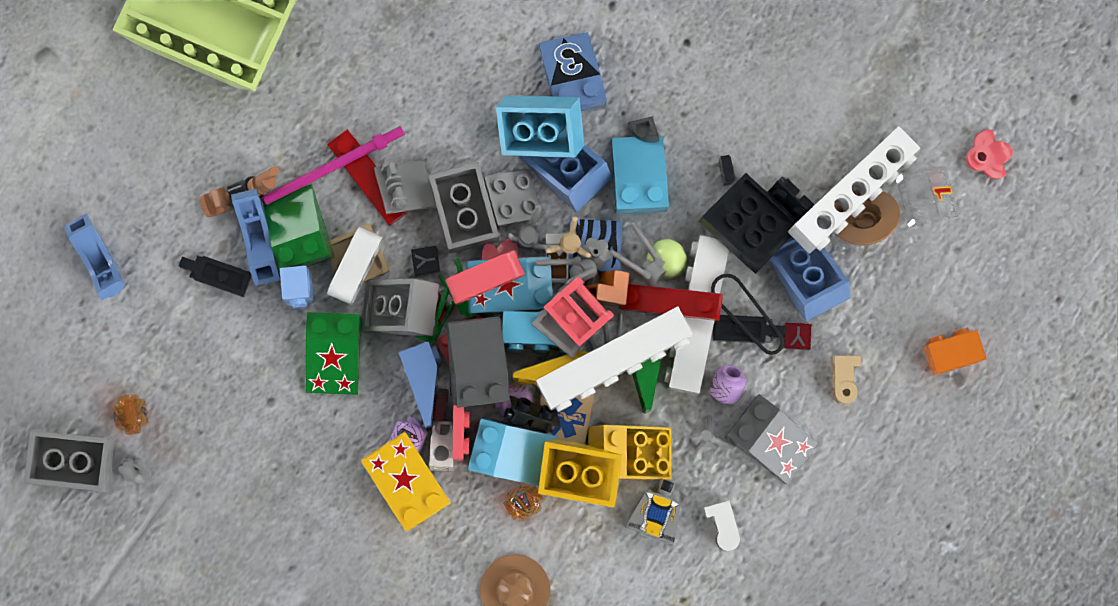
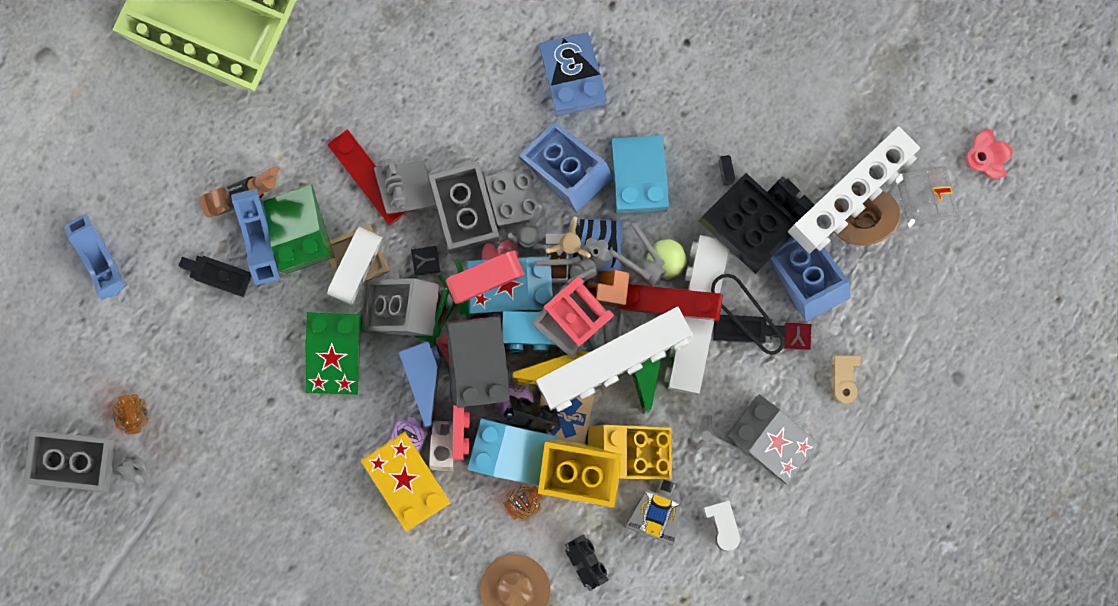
dark pink bar [262,126,405,205] -> none
light blue brick [280,266,314,309] -> none
dark red tile [433,388,449,421] -> none
medium azure brick [496,96,584,157] -> none
dark grey tile [628,116,659,142] -> none
lavender head [709,365,747,404] -> none
orange brick [923,327,987,376] -> none
none -> black hinge [564,534,608,591]

